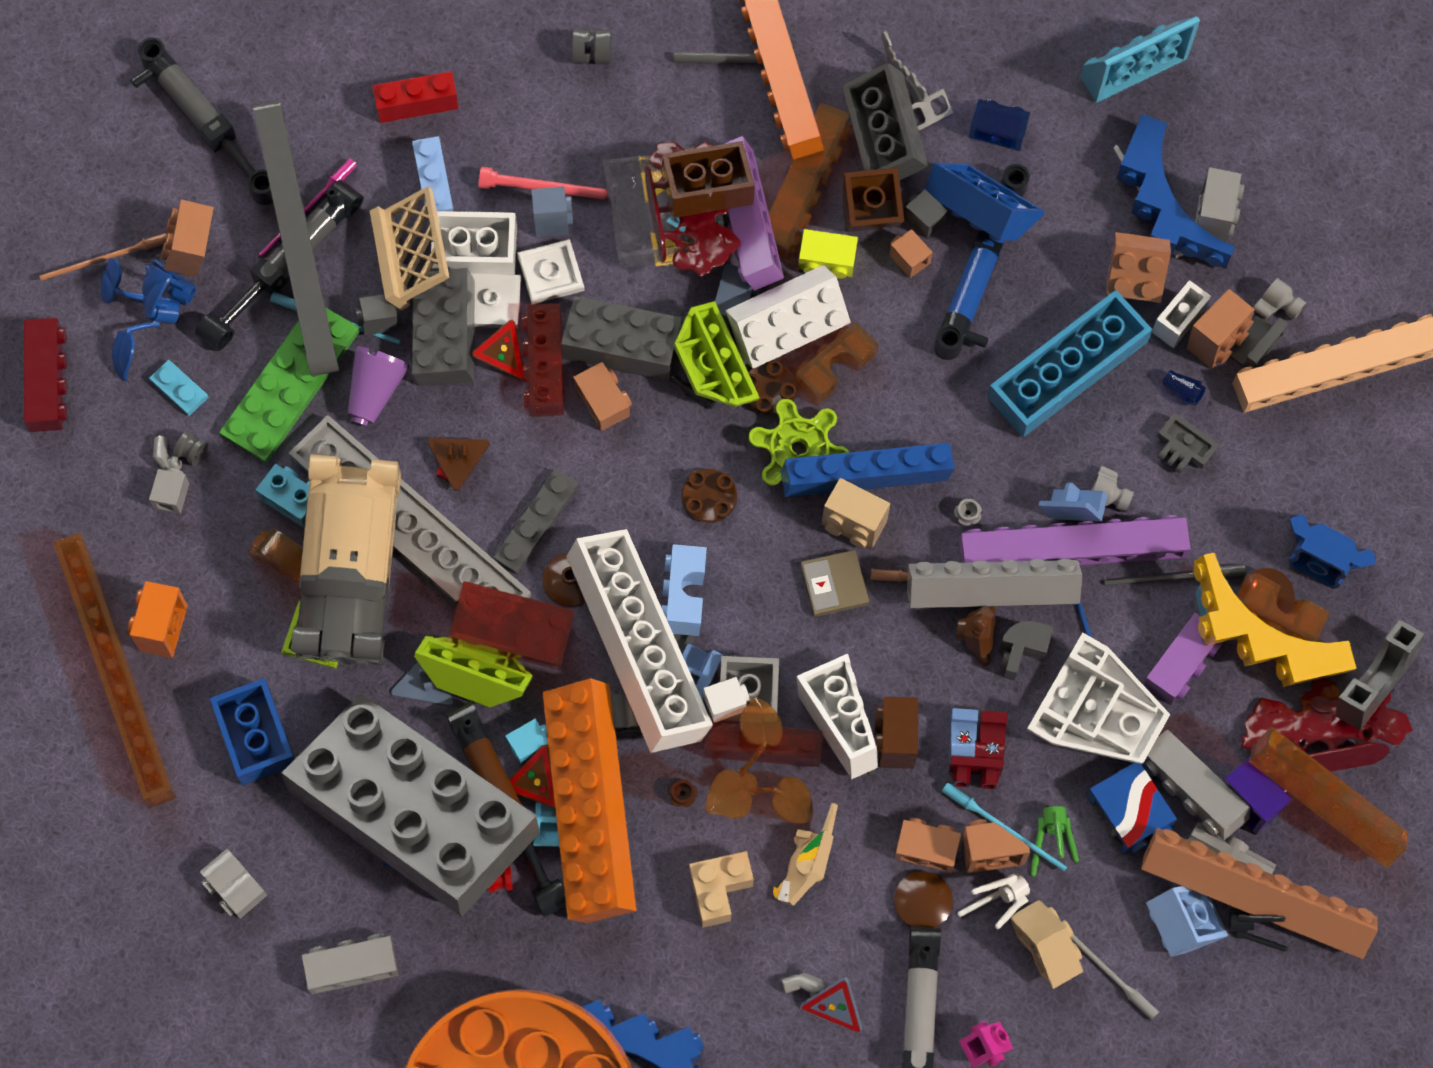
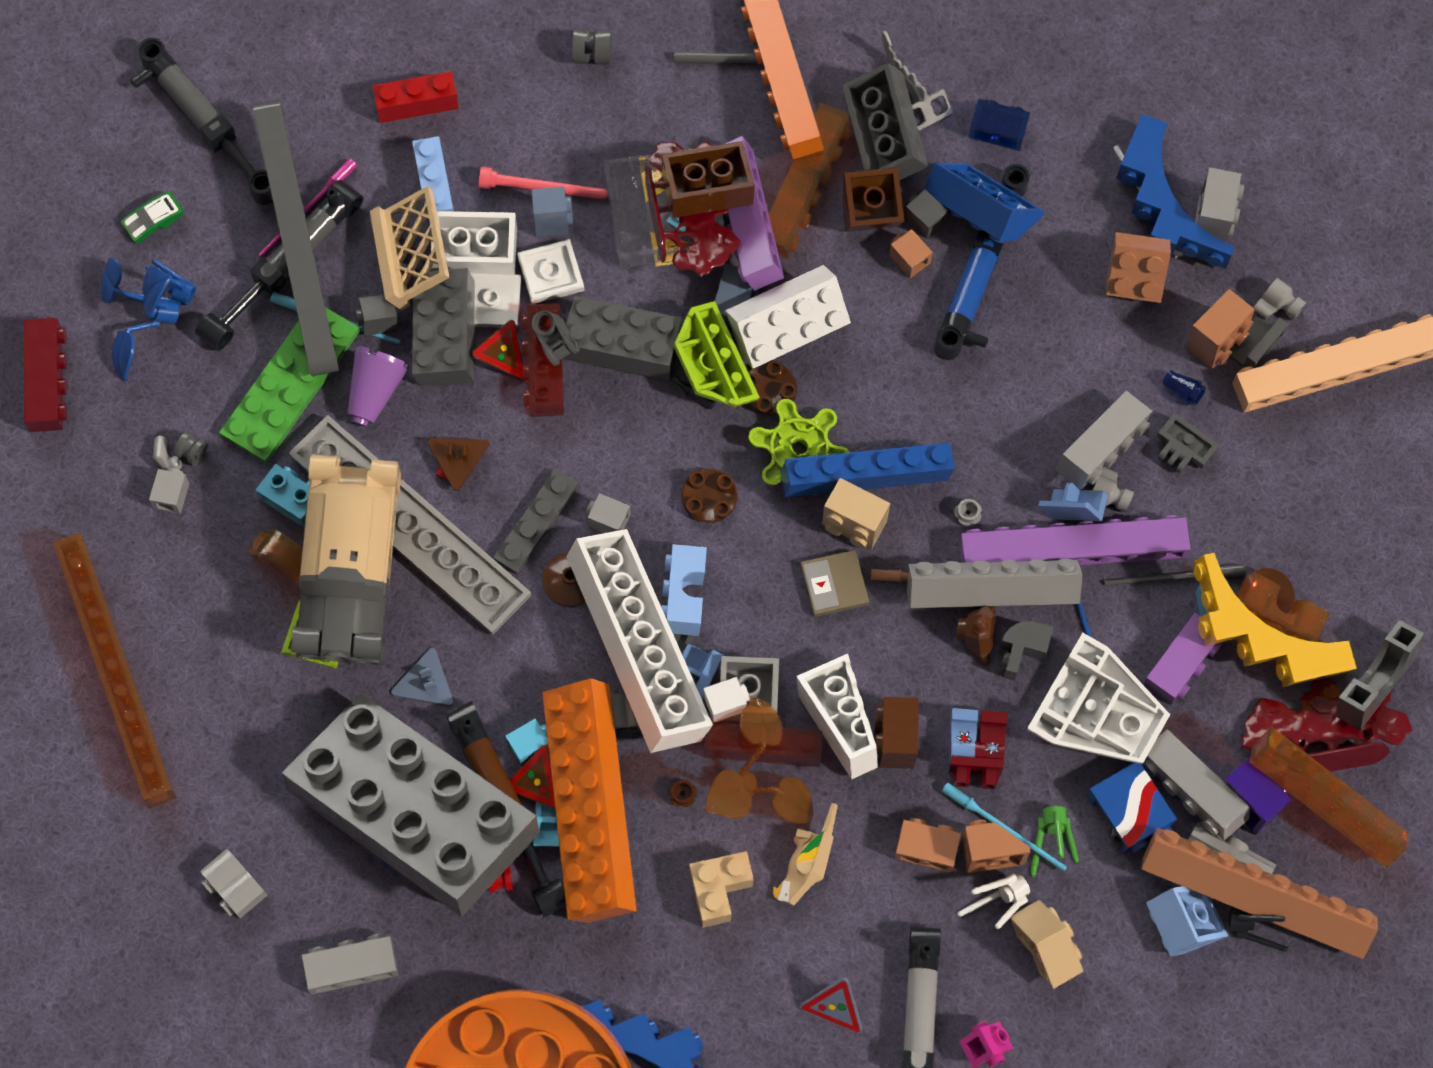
nougat piece [39,233,167,281] -> none
orange brick [128,581,188,658] -> none
medium azure plate [149,360,209,416] -> none
nougat brick [161,199,214,276] -> none
blue brick [209,678,295,786] -> none
lime wedge [414,636,532,708] -> none
clear red brick [446,581,575,670] -> none
nougat brick [573,362,632,431] -> none
light grey arm [781,973,825,997] -> none
clear orange arch [795,322,879,406] -> none
neon yellow brick [798,229,858,279] -> none
reddish brown dish [894,871,953,928] -> none
dark azure brick [987,290,1153,438] -> none
light grey piece [1071,935,1159,1020] -> none
medium azure slope [1080,16,1200,103] -> none
white brick [1152,280,1212,348] -> none
blue slope [1289,514,1376,589] -> none
none -> slope [121,191,185,244]
none -> dark grey piece [532,311,580,366]
none -> light grey brick [585,493,631,533]
none -> light grey brick [1055,391,1152,490]

